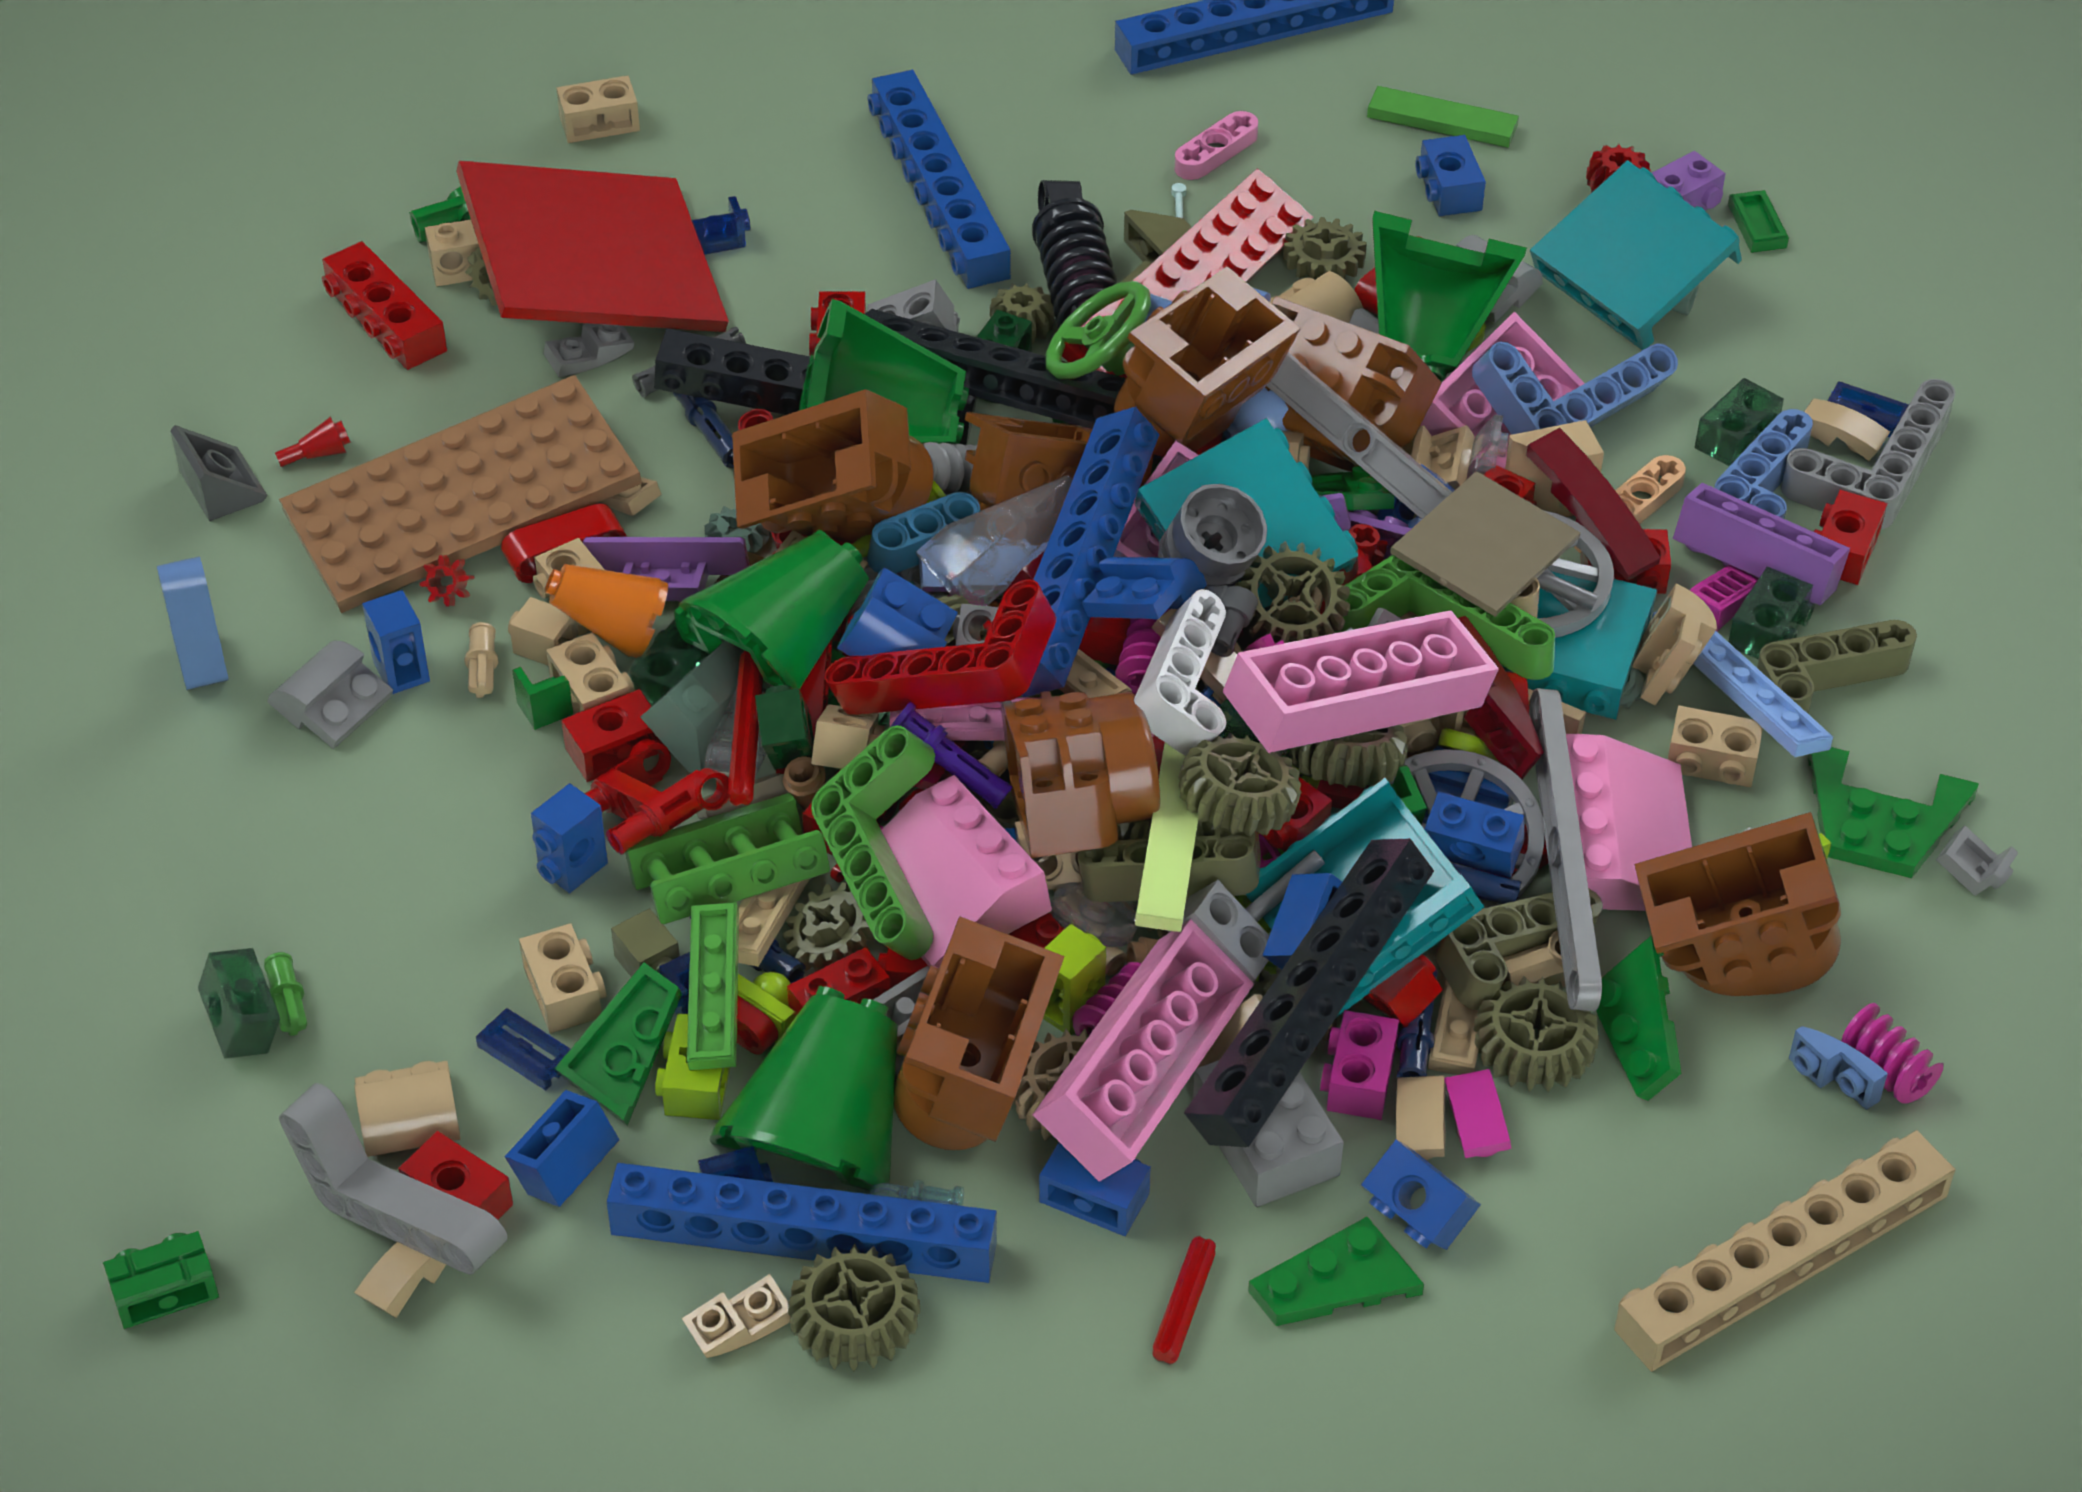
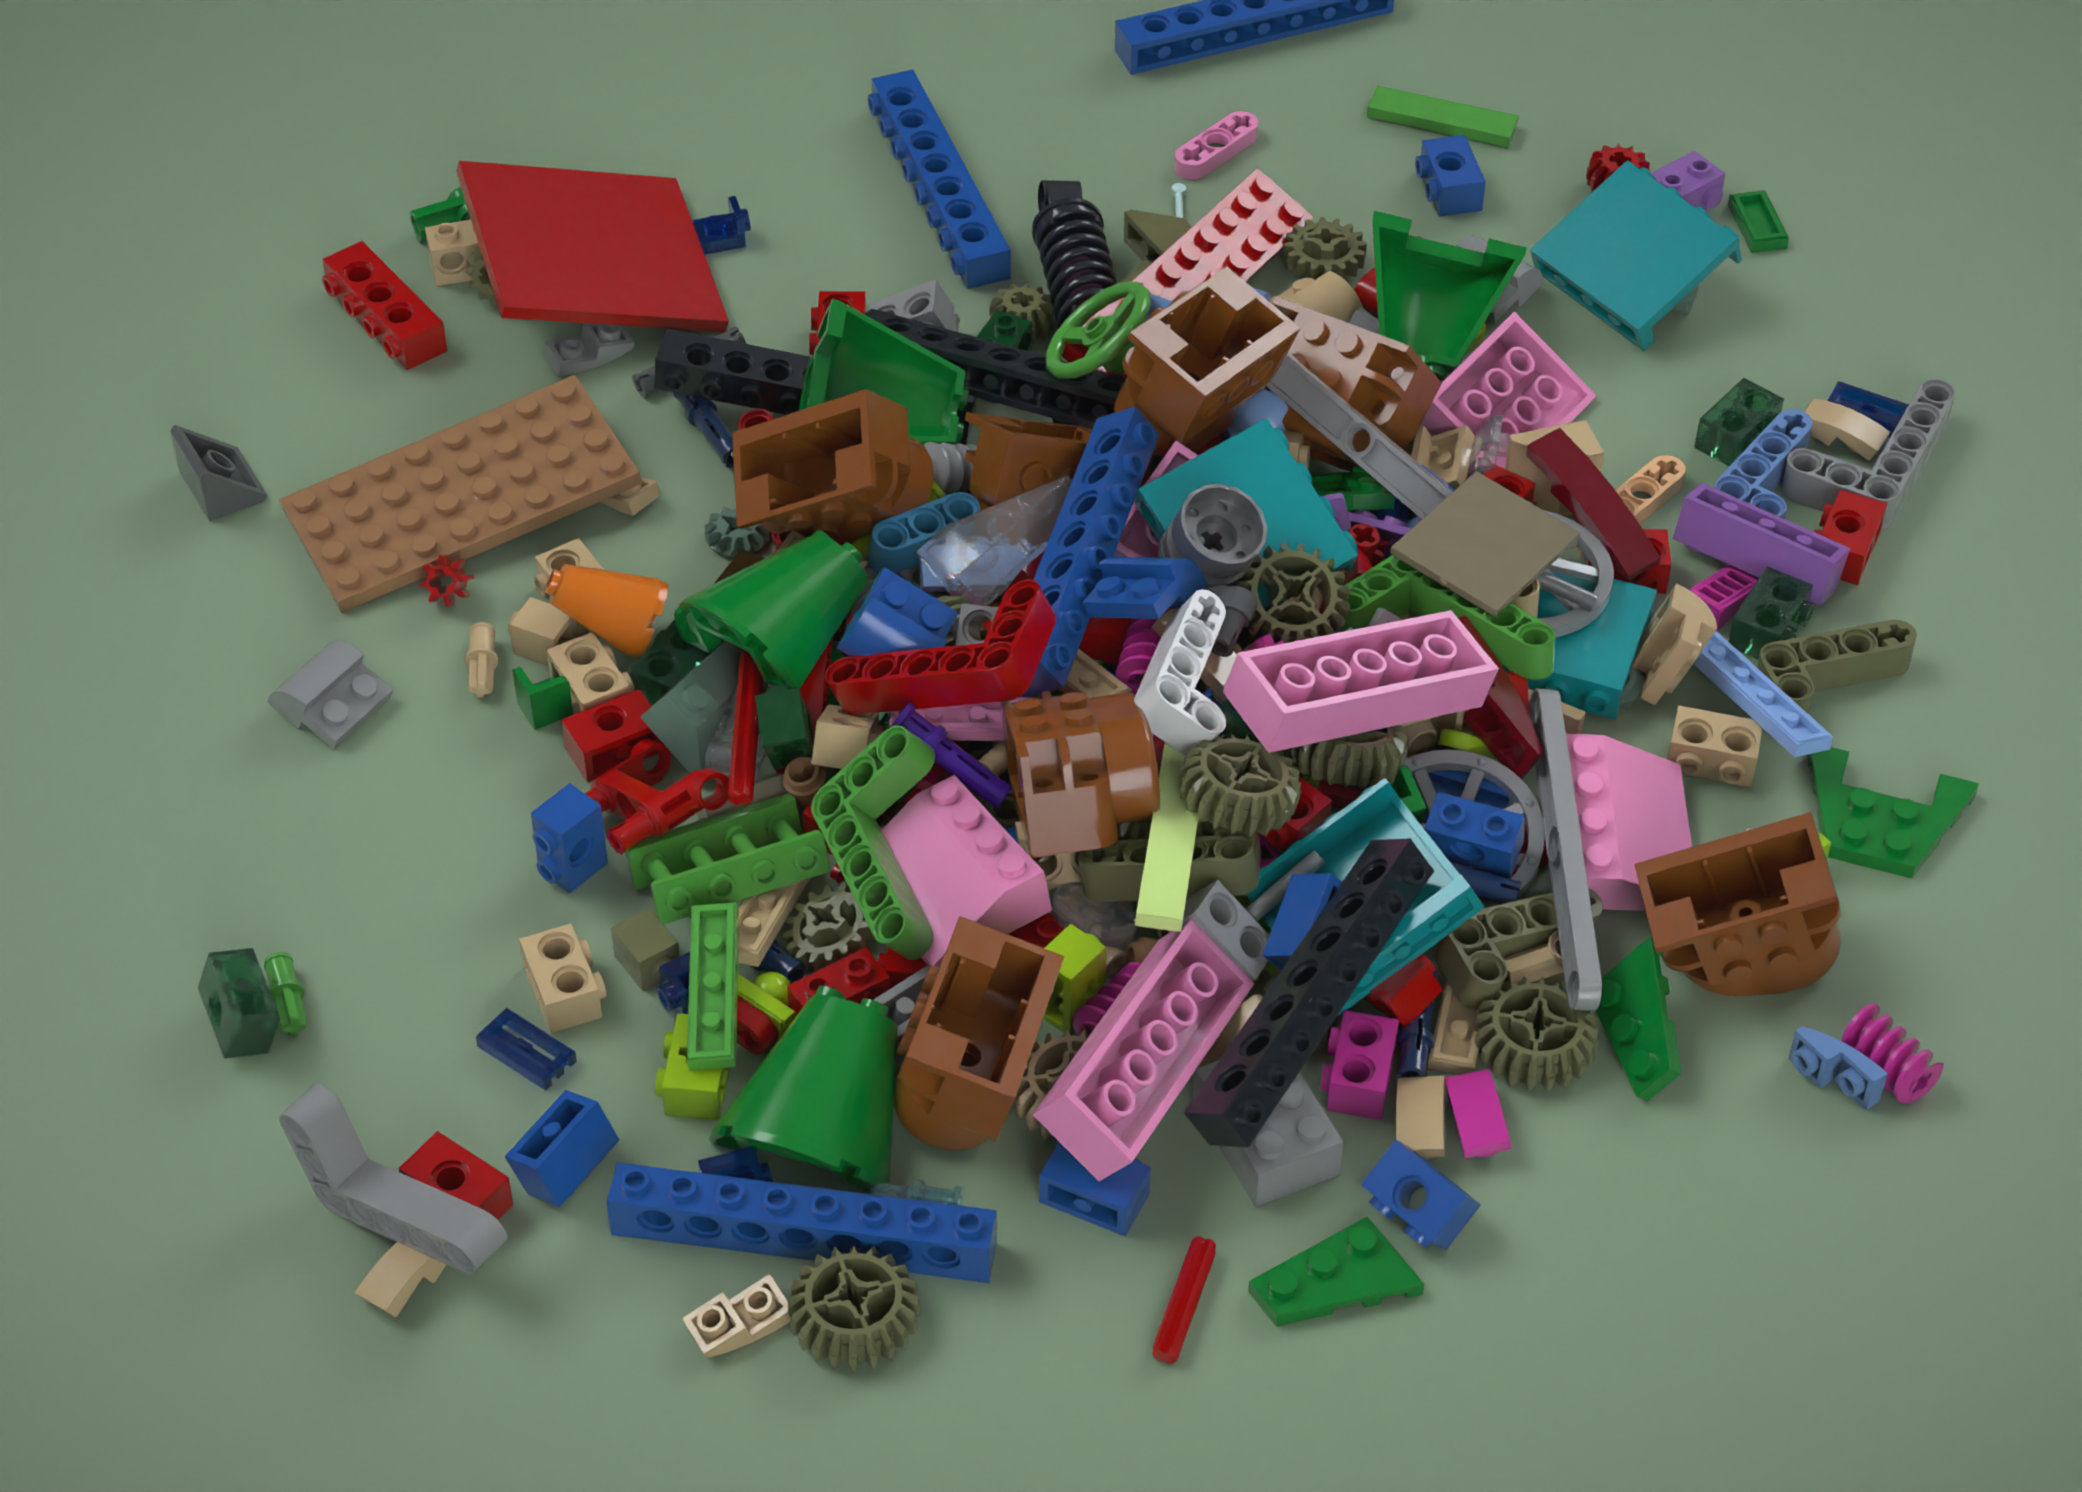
green brick [103,1231,220,1329] -> none
medium blue beam [157,556,229,690] -> none
red cone [275,416,351,467] -> none
tan brick [354,1061,461,1157] -> none
blue brick [362,590,430,694] -> none
red beam [501,503,627,583] -> none
green wing [555,962,682,1126] -> none
tan brick [556,75,640,143] -> none
medium lavender bracket [583,537,750,602] -> none
medium blue beam [1472,342,1678,435] -> none
tan brick [1614,1130,1956,1372] -> none
light grey bracket [1936,826,2018,896] -> none

